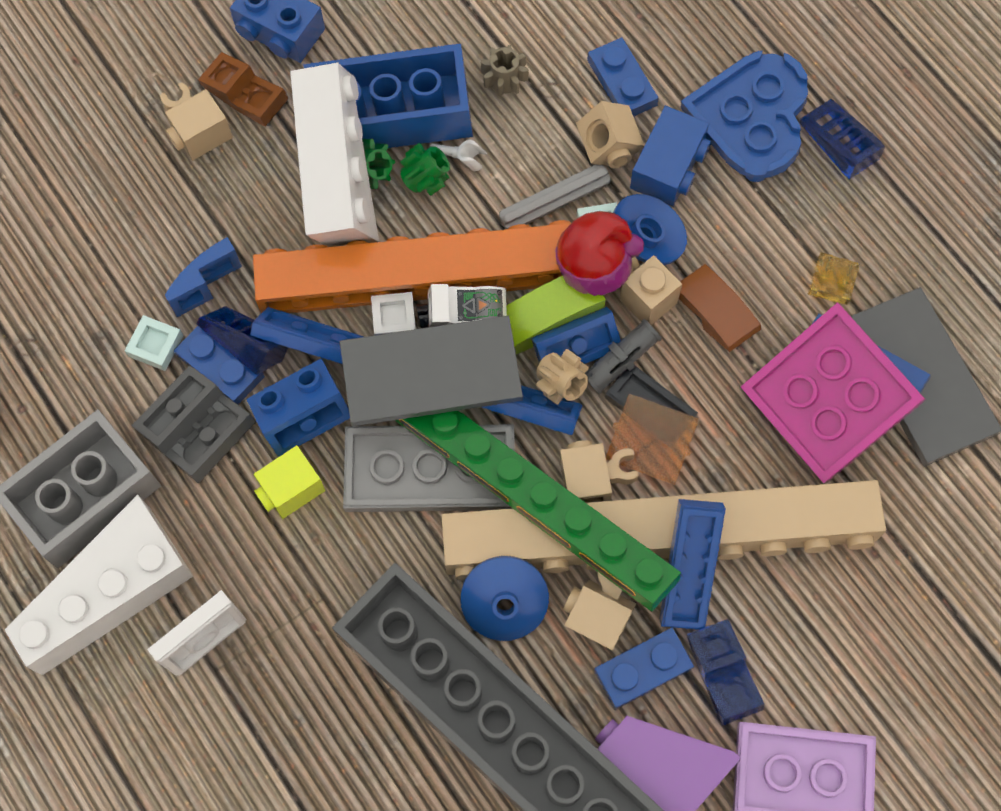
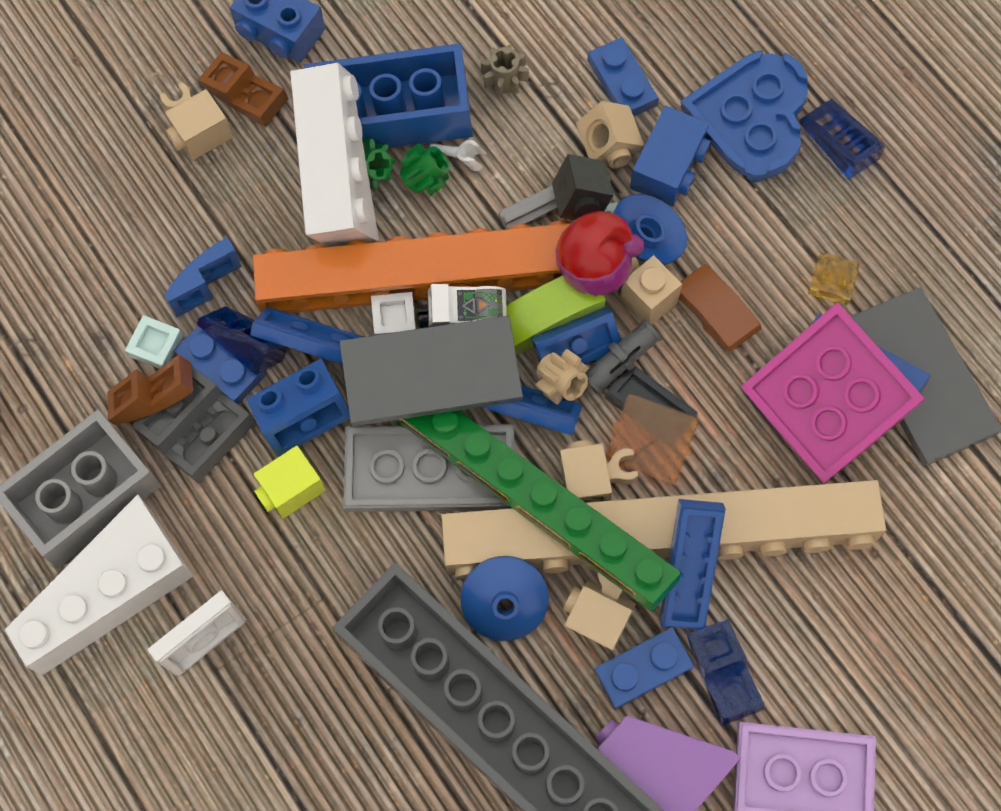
none -> dark orange slope [107,354,193,425]
none -> pearl dark grey brick [552,154,614,220]

